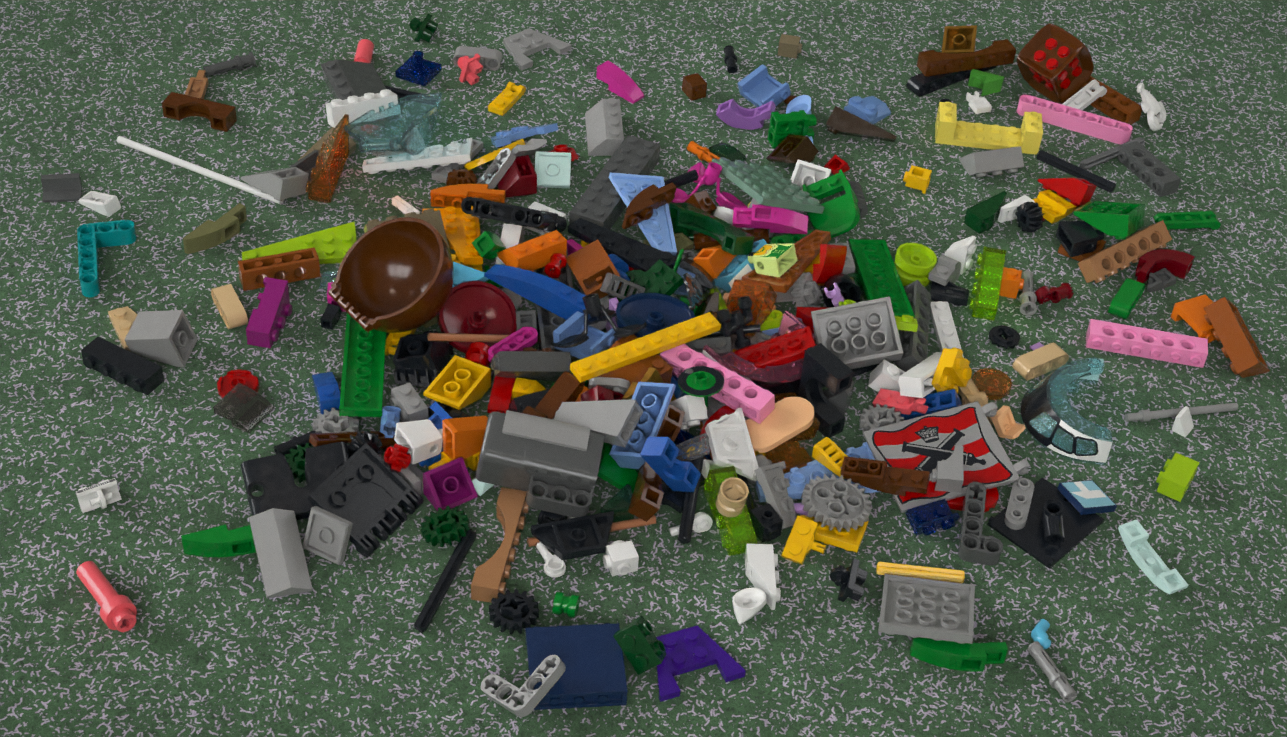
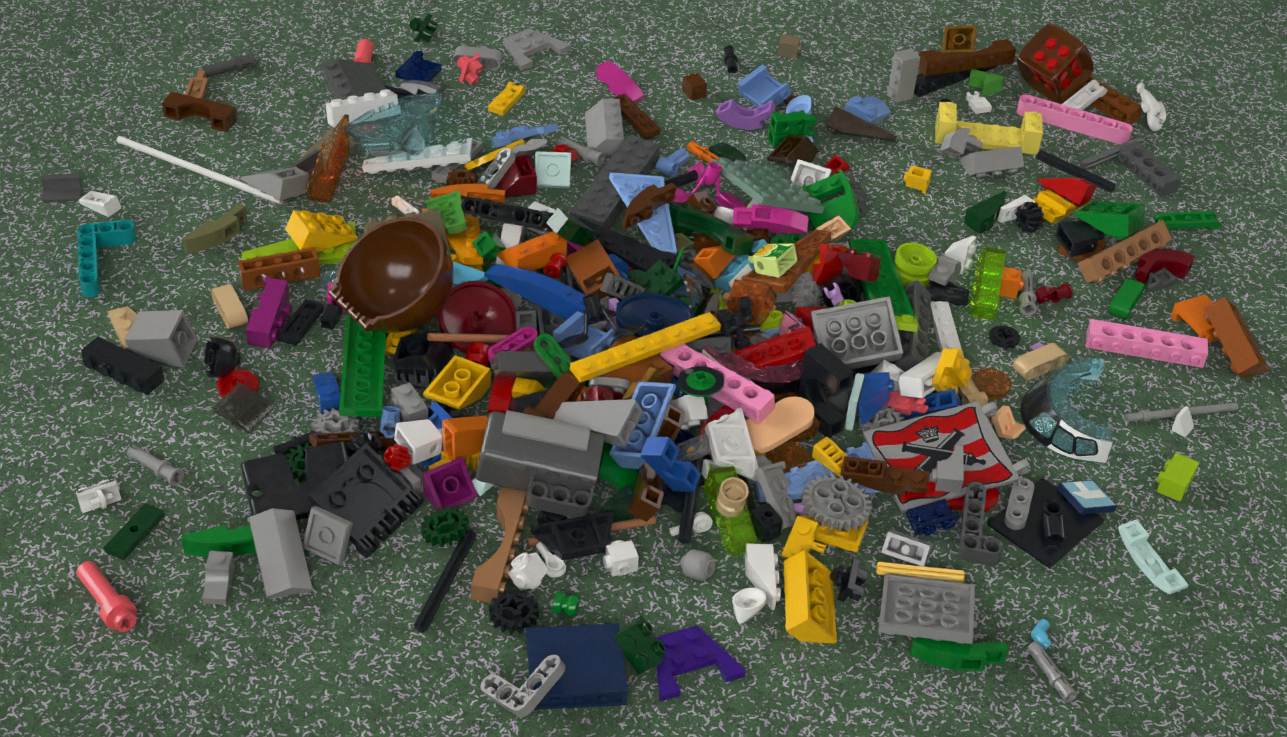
none -> dark green tile [104,503,165,560]
none -> light grey pin [127,444,185,487]
none -> light grey arch [202,551,235,605]
none -> black cylinder [204,337,241,378]
none -> black plate [277,299,324,346]
none -> yellow slope [285,210,357,252]
none -> light grey slope [400,80,441,96]
none -> bright green wing [424,190,467,234]
none -> white brick [508,552,549,591]
none -> green plate [533,333,574,379]
none -> dark green slope [546,208,597,247]
none -> light grey pin [557,136,606,167]
none -> reddish brown plate [611,94,660,139]
none -> medium blue piece [656,148,689,177]
none -> light grey head [680,549,715,581]
none -> yellow slope [783,549,837,643]
none -> light nougat slope [815,216,851,244]
none -> dark red slope [838,248,881,281]
none -> light aqua tile [845,373,864,431]
none -> blue slope [859,372,895,424]
none -> light grey brick [881,530,933,567]
none -> light grey brick [887,48,920,103]
none -> light grey brick [940,128,983,157]

